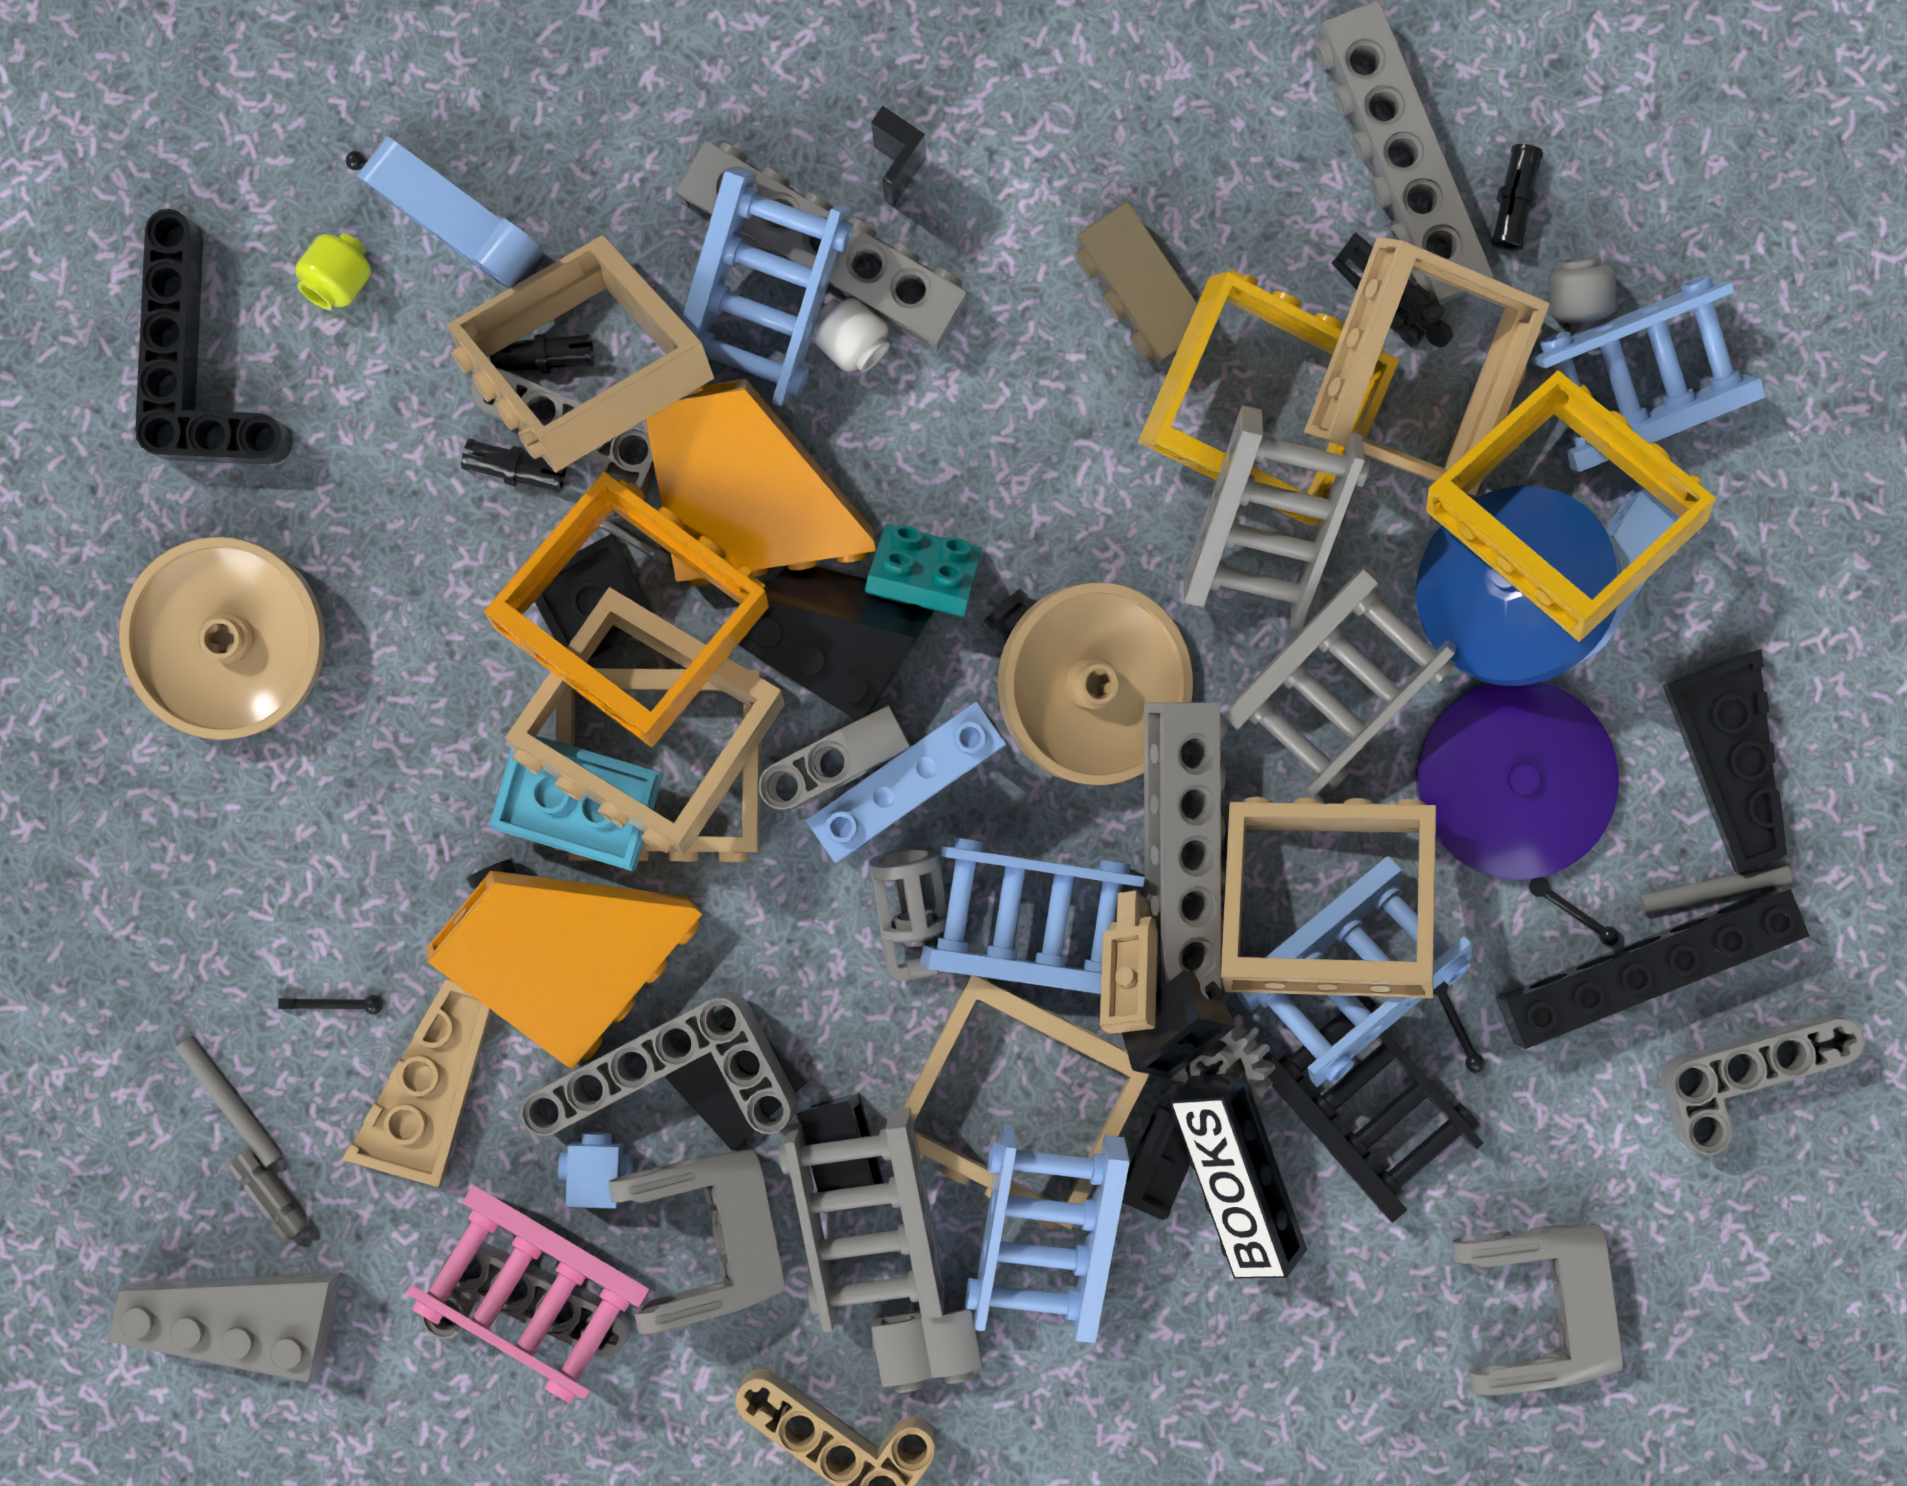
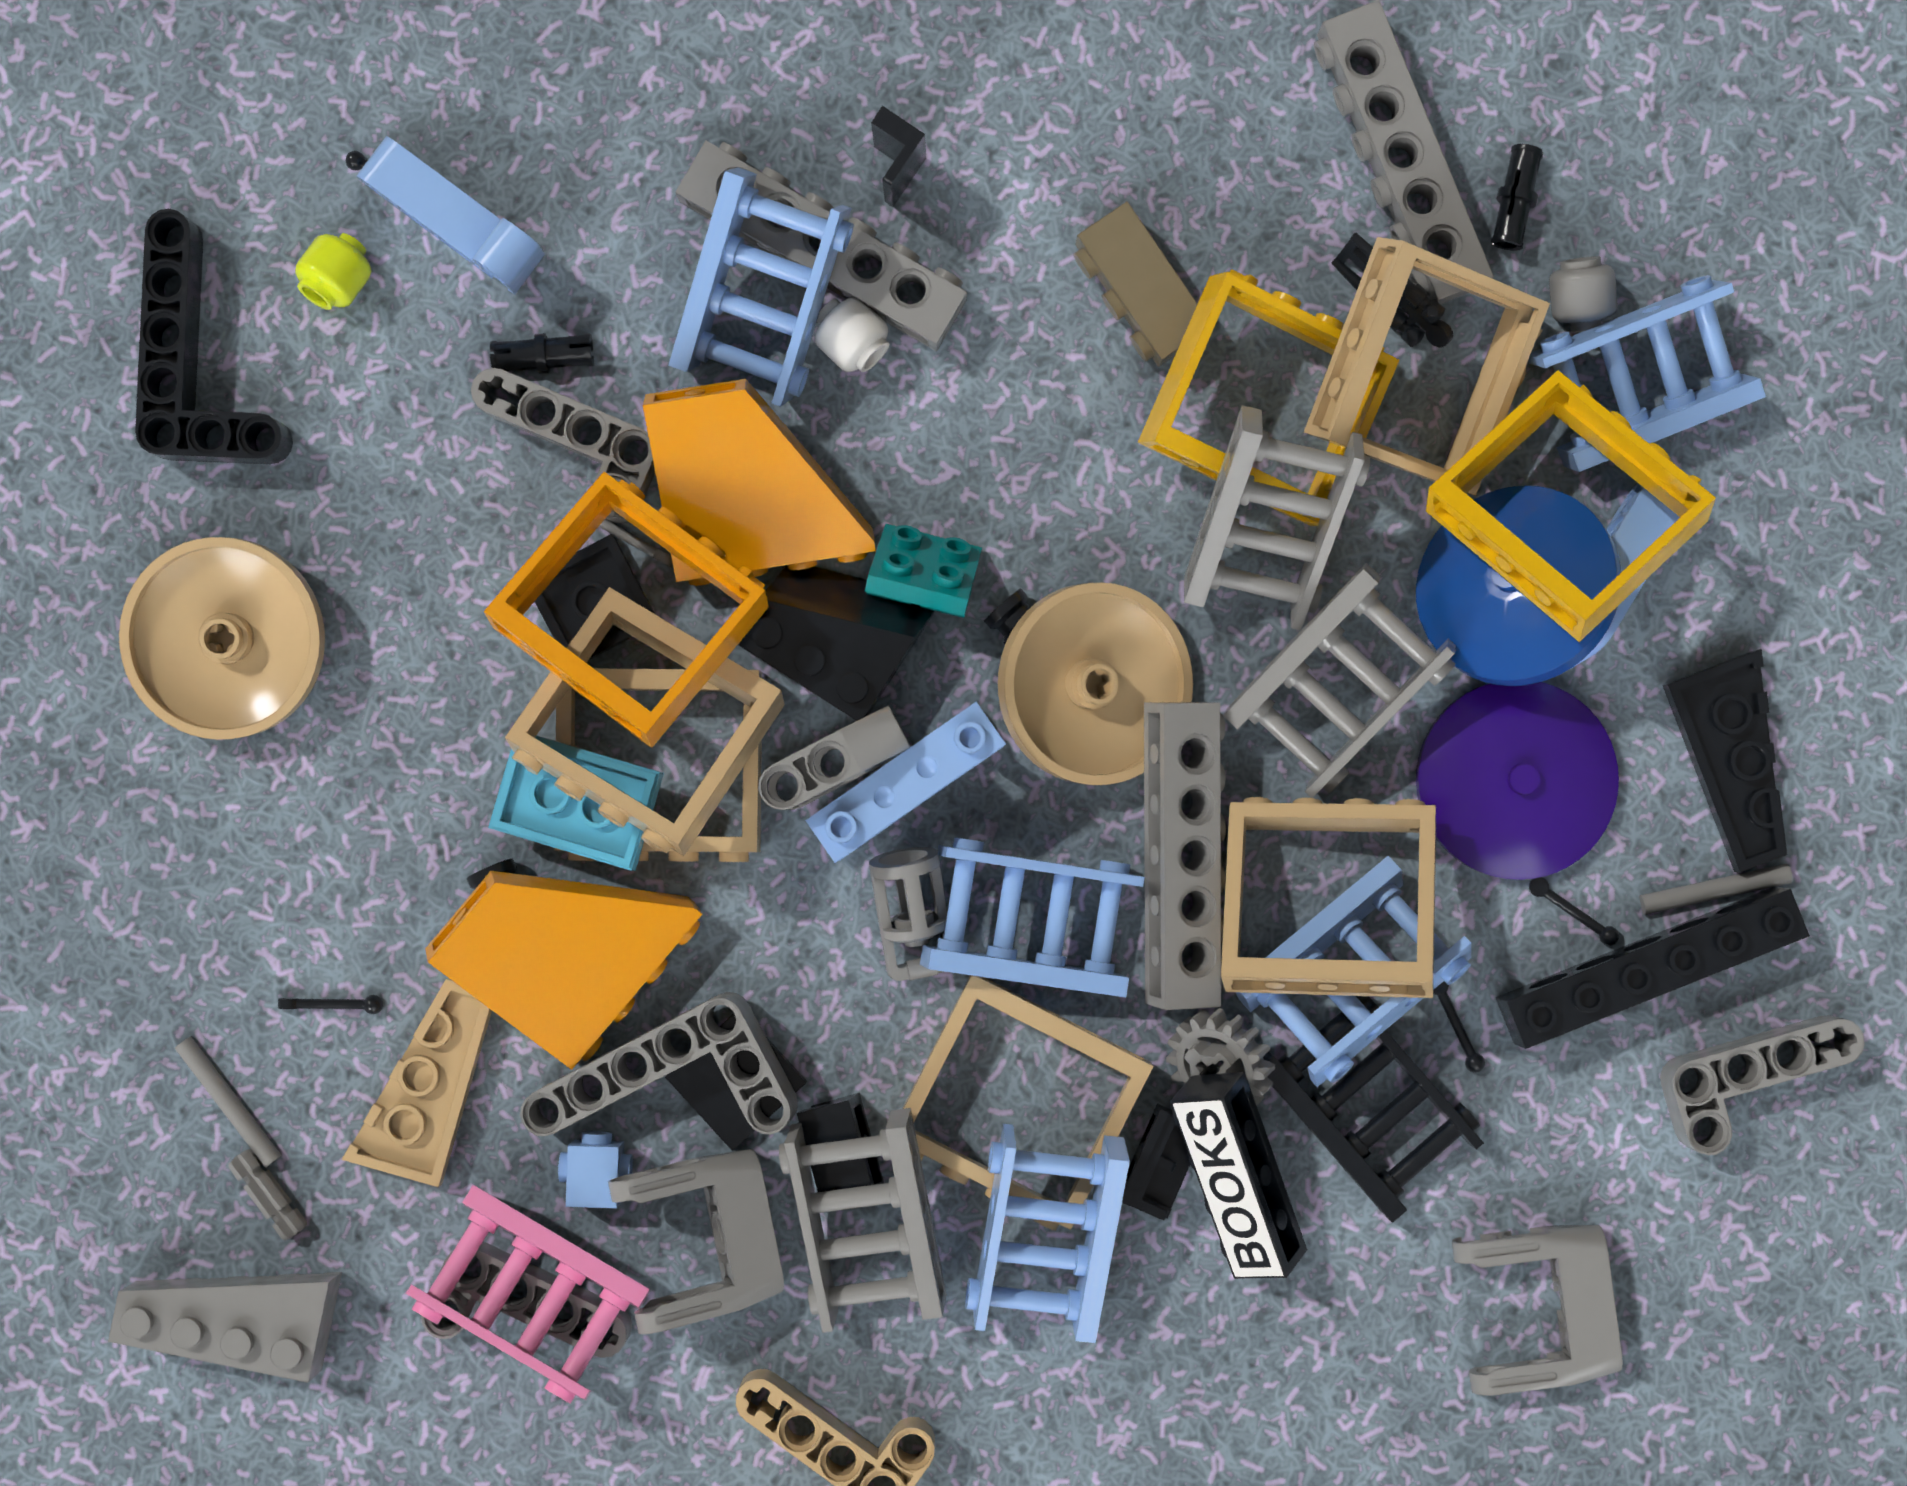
tan window [447,235,714,473] -> none
black pin [461,438,567,494] -> none
light grey brick [871,1302,983,1393] -> none
tan hinge [1100,890,1158,1034] -> none
black hinge [1122,970,1236,1079] -> none

